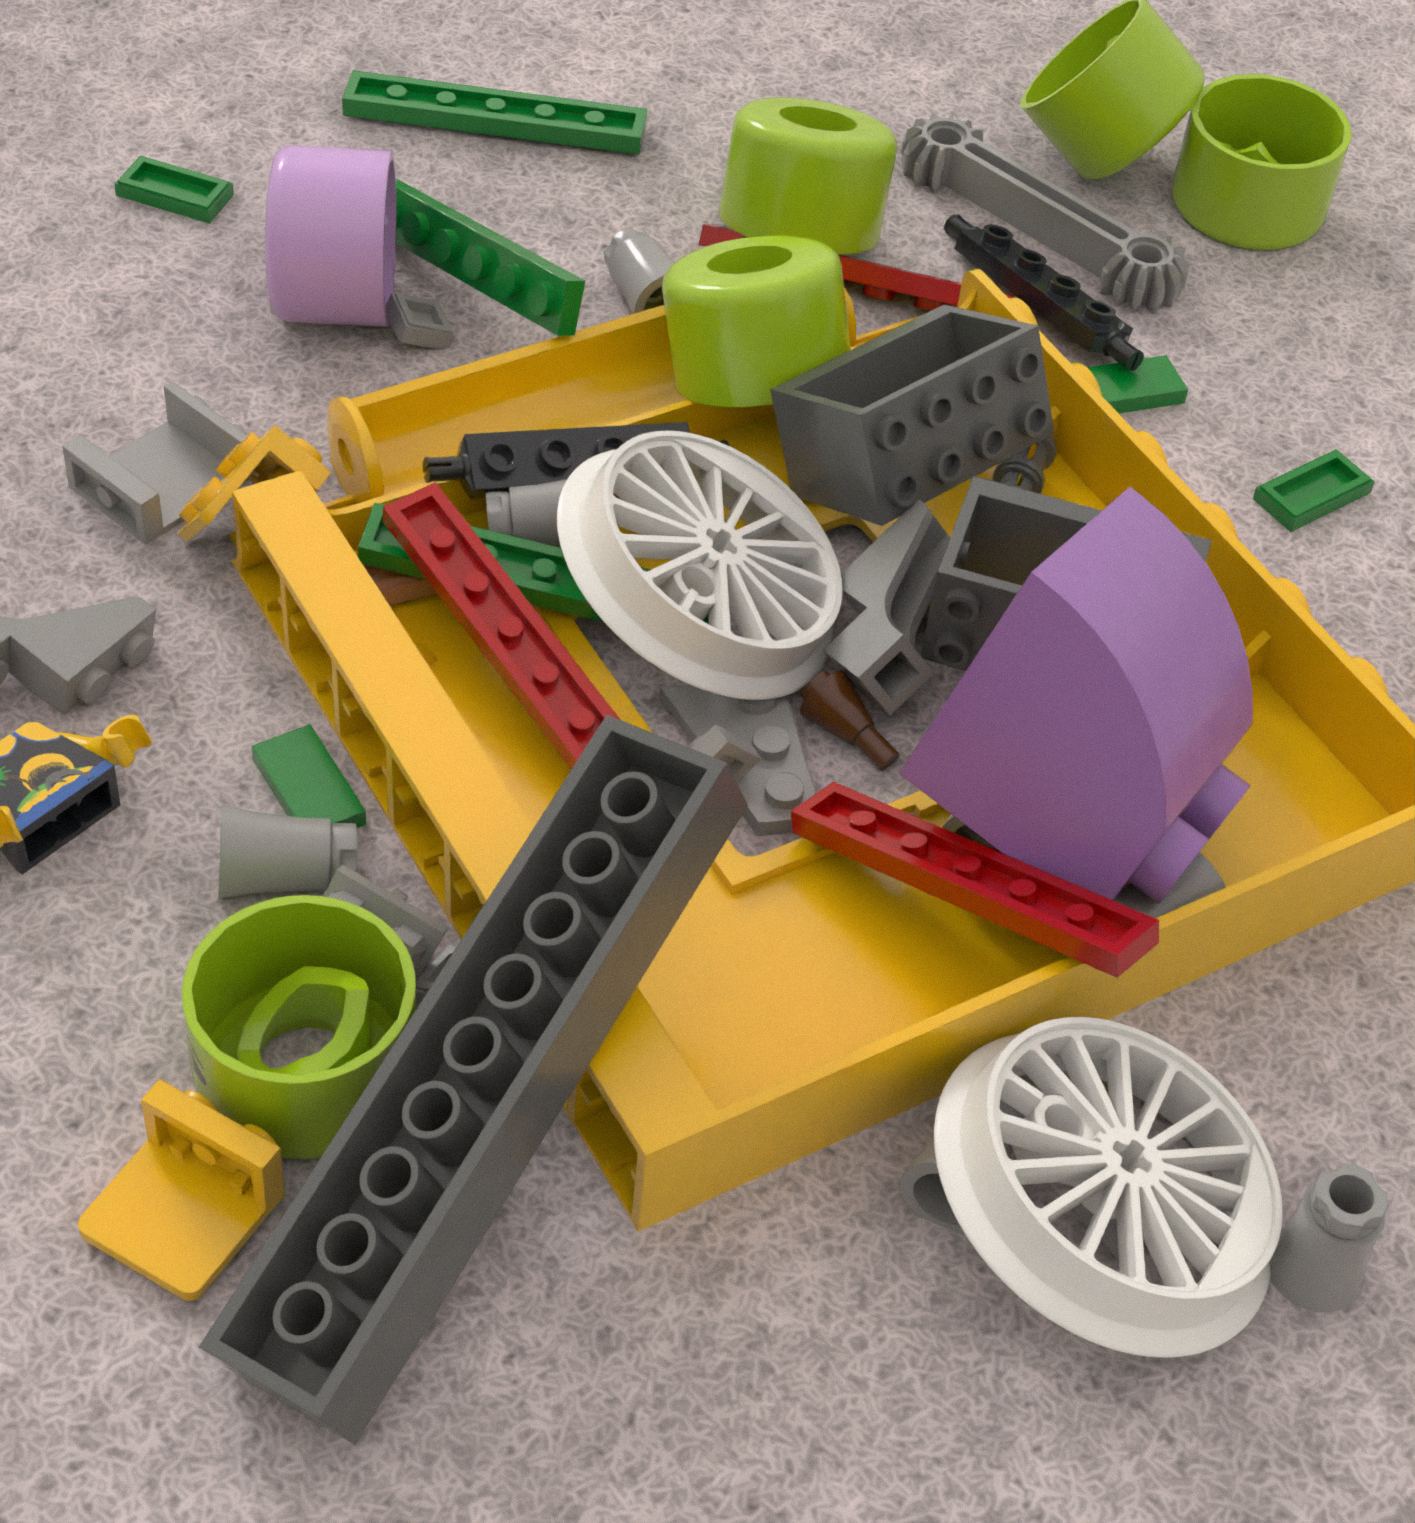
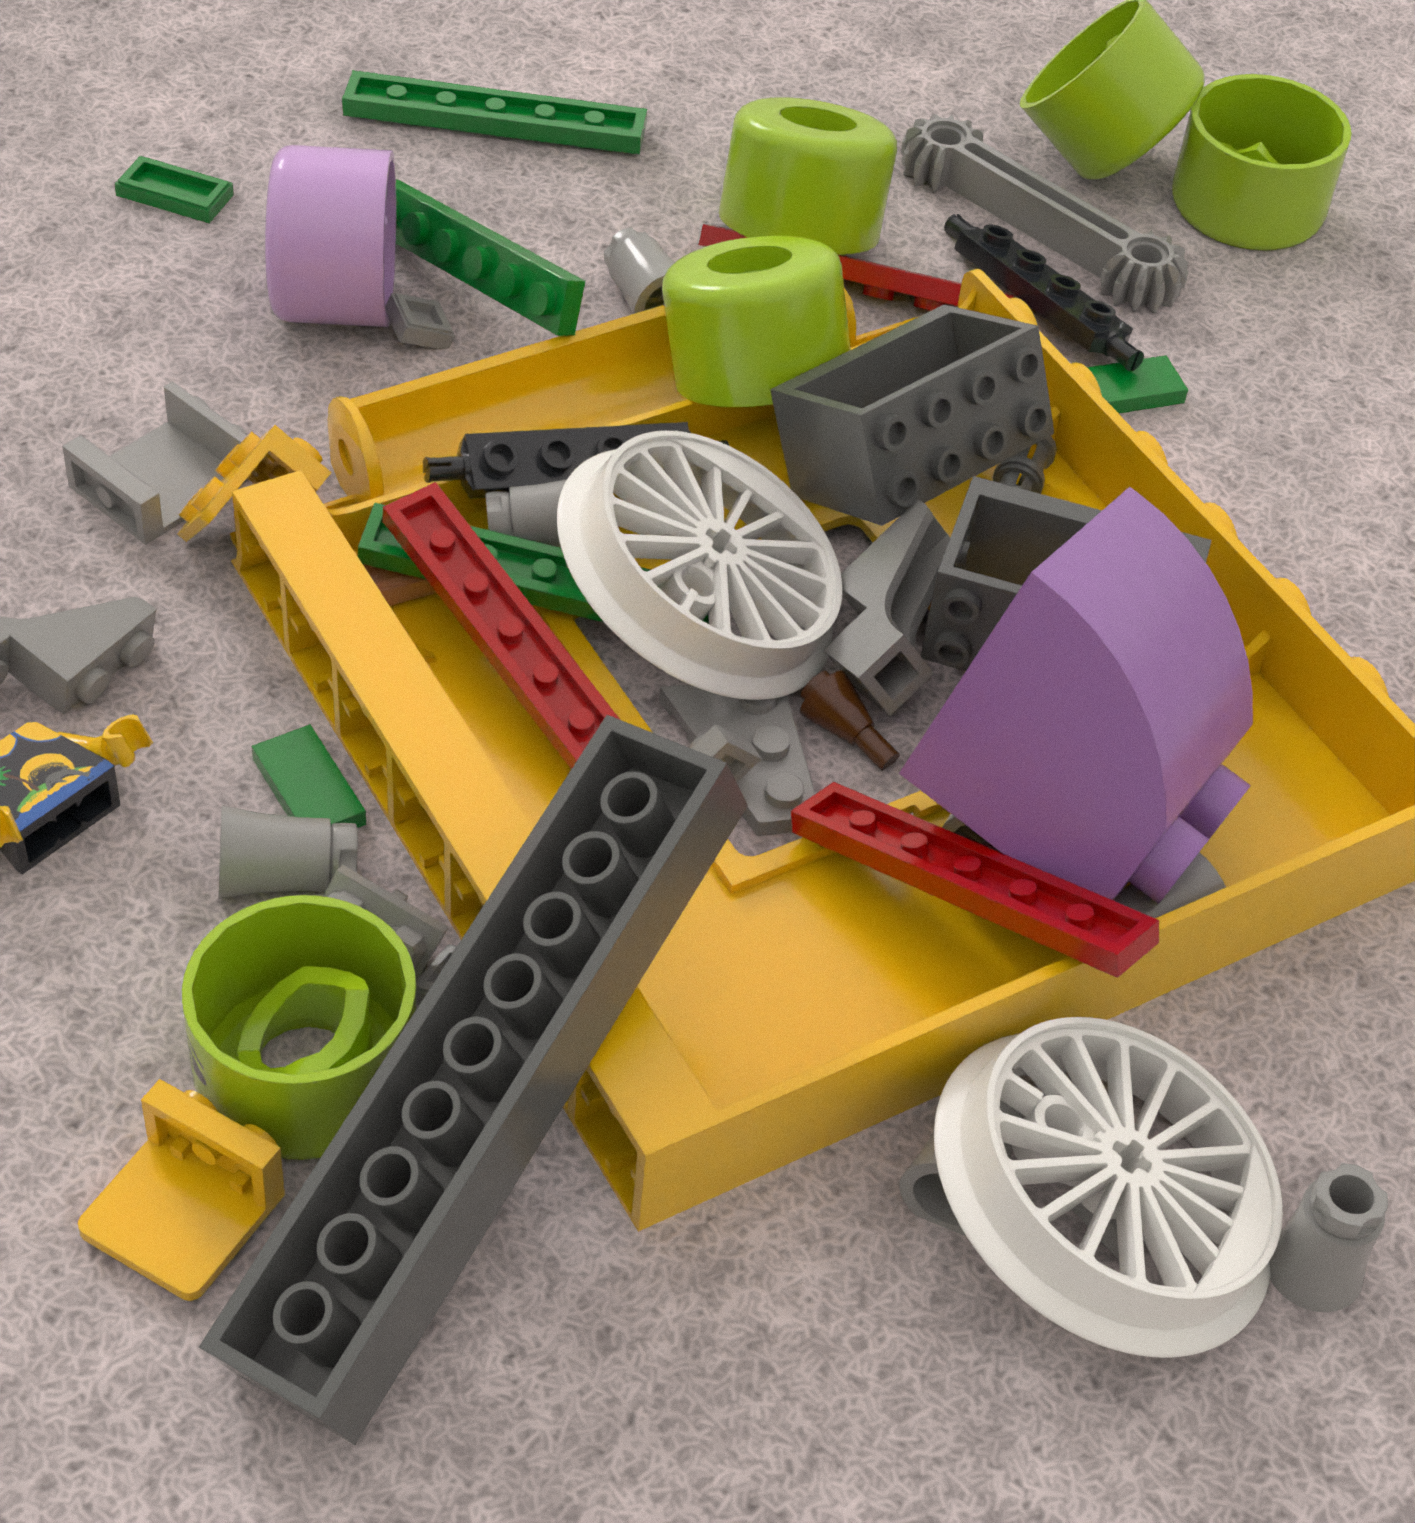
green tile [1252,449,1375,532] -> none

